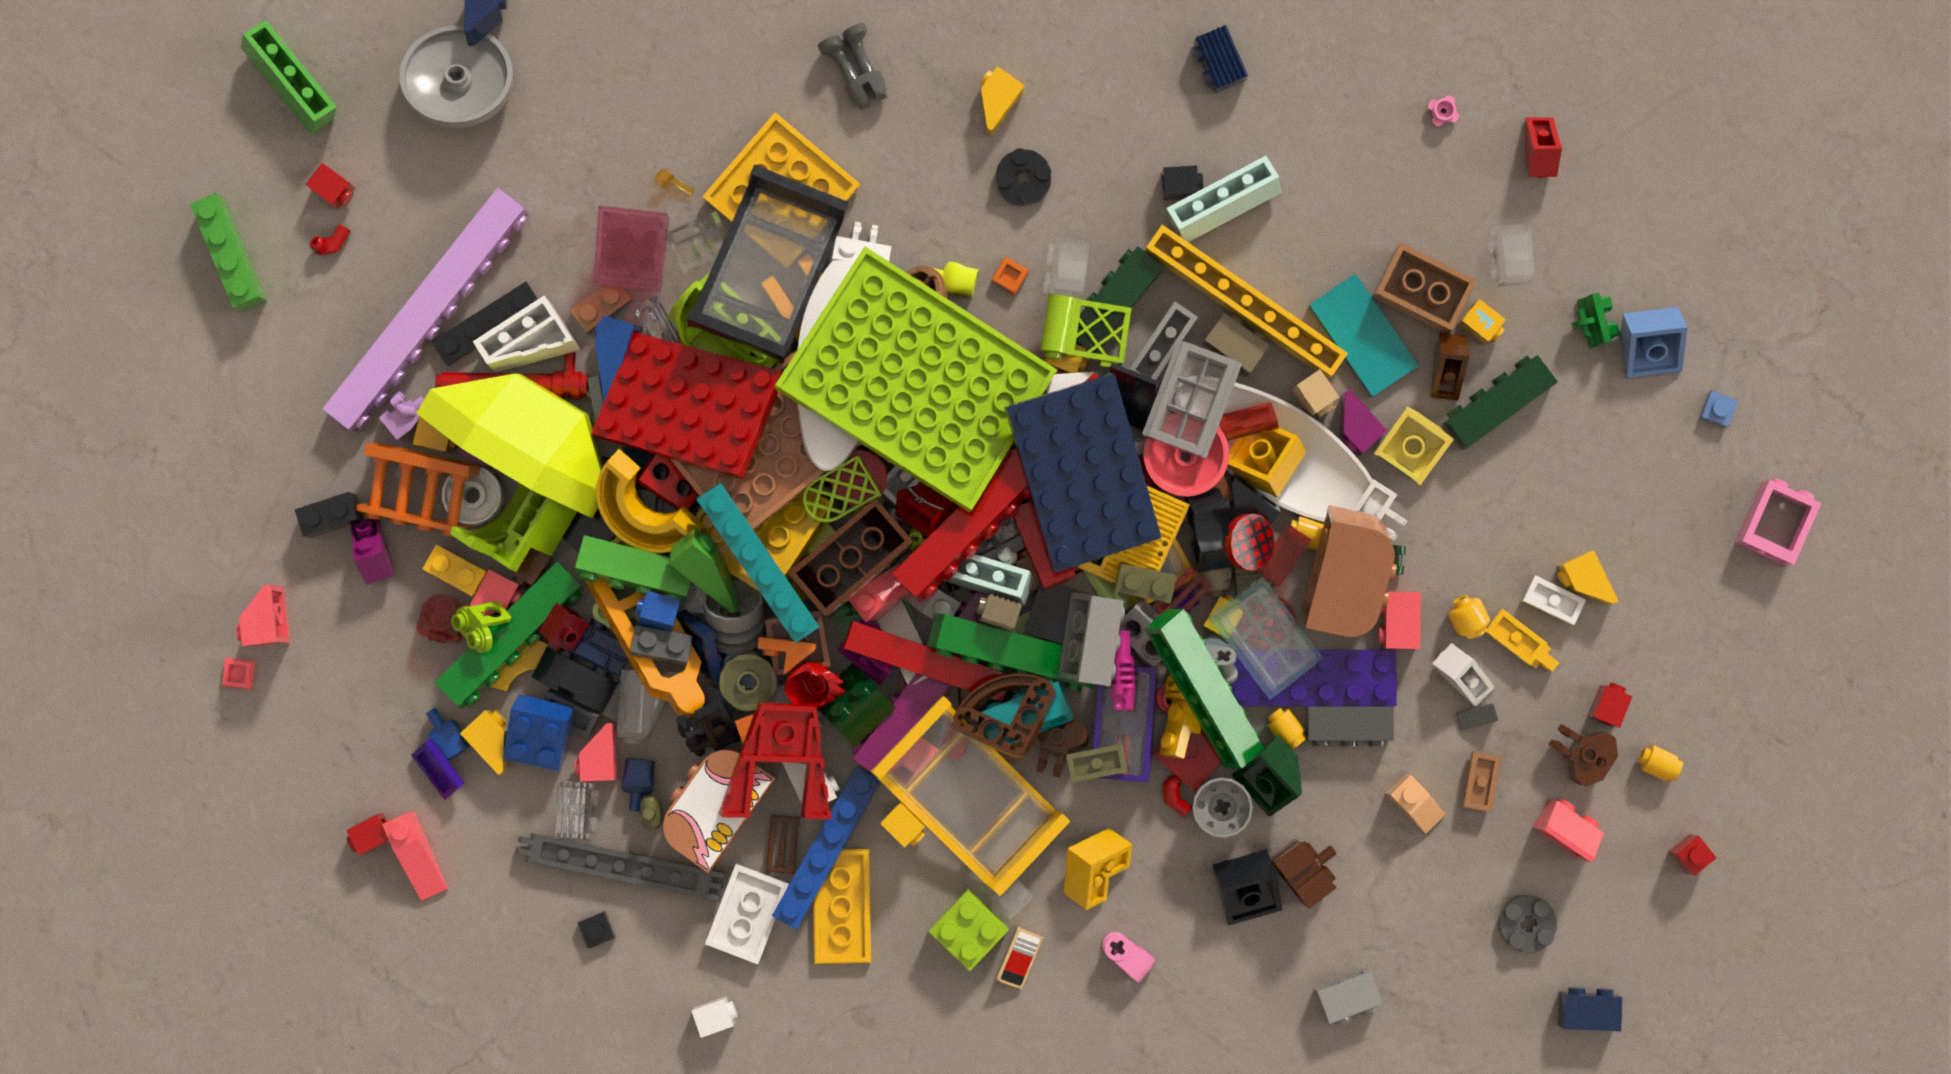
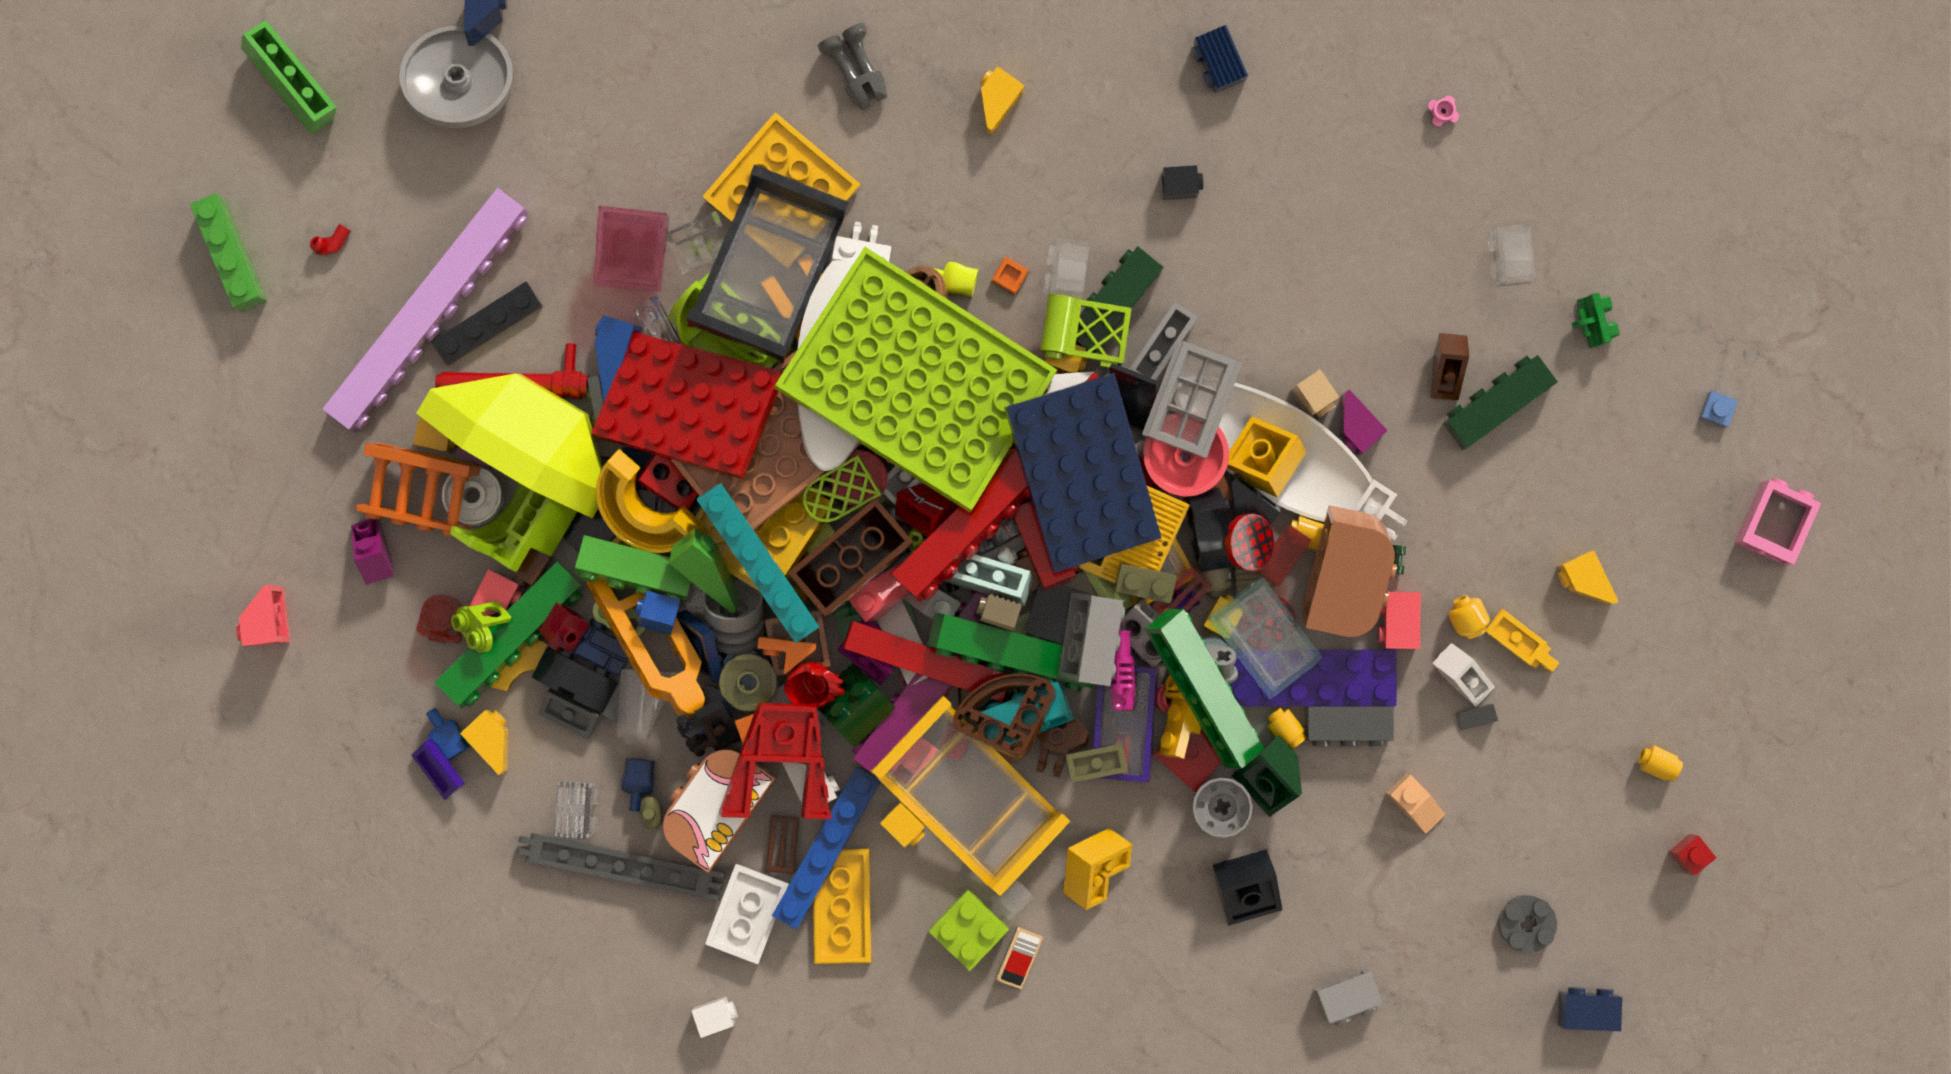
coral tile [221,658,256,689] -> none
black brick [294,492,364,538] -> none
red brick [305,163,355,209] -> none
red brick [346,813,389,855] -> none
lavender piece [379,391,424,440] -> none
coral slope [382,811,448,901] -> none
yellow brick [422,544,487,597] -> none
white wedge [473,296,581,373] -> none
blue brick [503,694,574,771] -> none
medium nougat plate [570,277,632,334] -> none
coral slope [575,723,618,782] -> none
black plate [578,911,616,949] -> none
dark grey plate [630,625,692,666] -> none
clear yellow hand [655,169,694,194] -> none
black plate [996,148,1051,206] -> none
bright pink piece [1102,932,1157,983] -> none
yellow brick [1145,225,1348,380] -> none
red arm [1162,775,1192,817] -> none
light aqua brick [1167,156,1282,242] -> none
dark tan brick [1202,313,1270,376] -> none
clear red tile [1219,402,1279,441] -> none
reddish brown brick [1270,839,1337,909] -> none
teal tile [1308,273,1419,398] -> none
medium nougat brick [1372,243,1477,334] -> none
light yellow slope [1374,407,1454,485] -> none
yellow brick [1457,299,1506,345] -> none
medium nougat plate [1462,751,1501,812] -> none
white plate [1521,575,1586,625] -> none
red slope [1525,117,1562,178] -> none
coral slope [1532,798,1604,863] -> none
reddish brown hinge [1548,724,1618,786] -> none
red brick [1587,682,1633,728] -> none
medium blue slope [1621,307,1688,378] -> none

